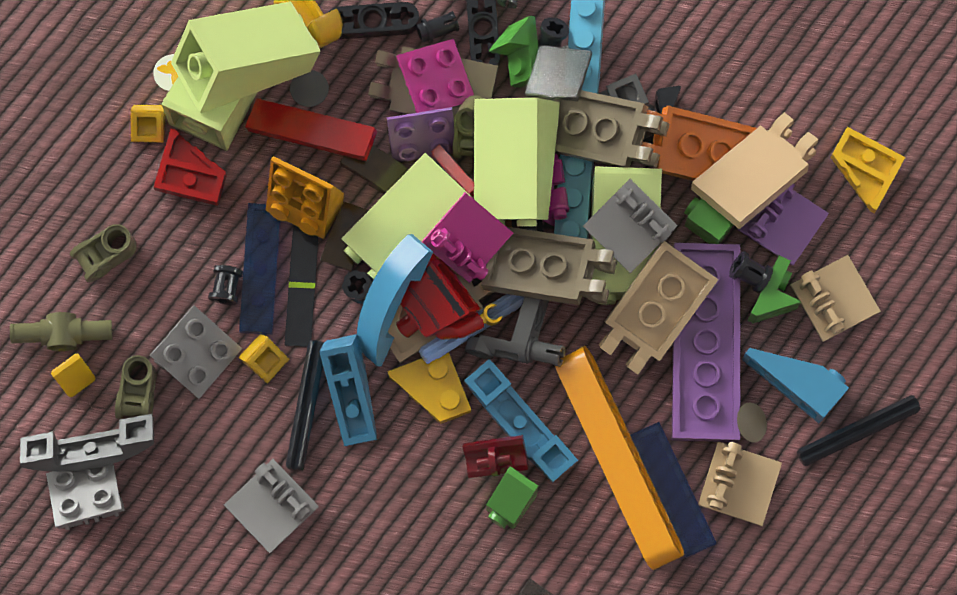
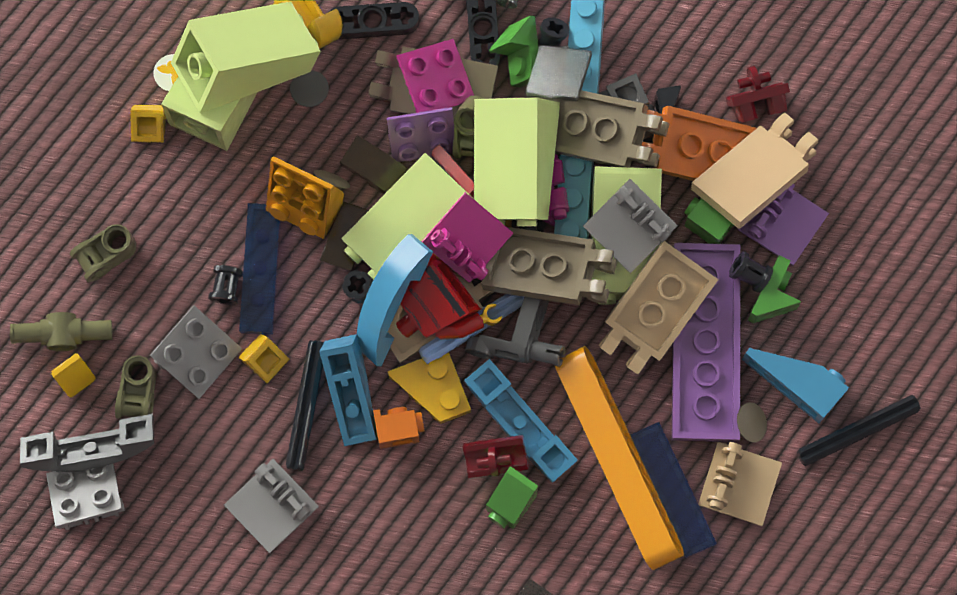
red wing [154,129,227,206] -> none
red tile [245,98,377,161] -> none
black sticker [285,225,319,347] -> none
black pin [416,11,459,44] -> none
tan hinge [790,255,881,342] -> none
yellow wing [830,127,905,214] -> none
none -> dark tan sticker [314,170,350,189]
none -> orange brick [373,407,425,449]
none -> dark red hips [725,66,790,123]

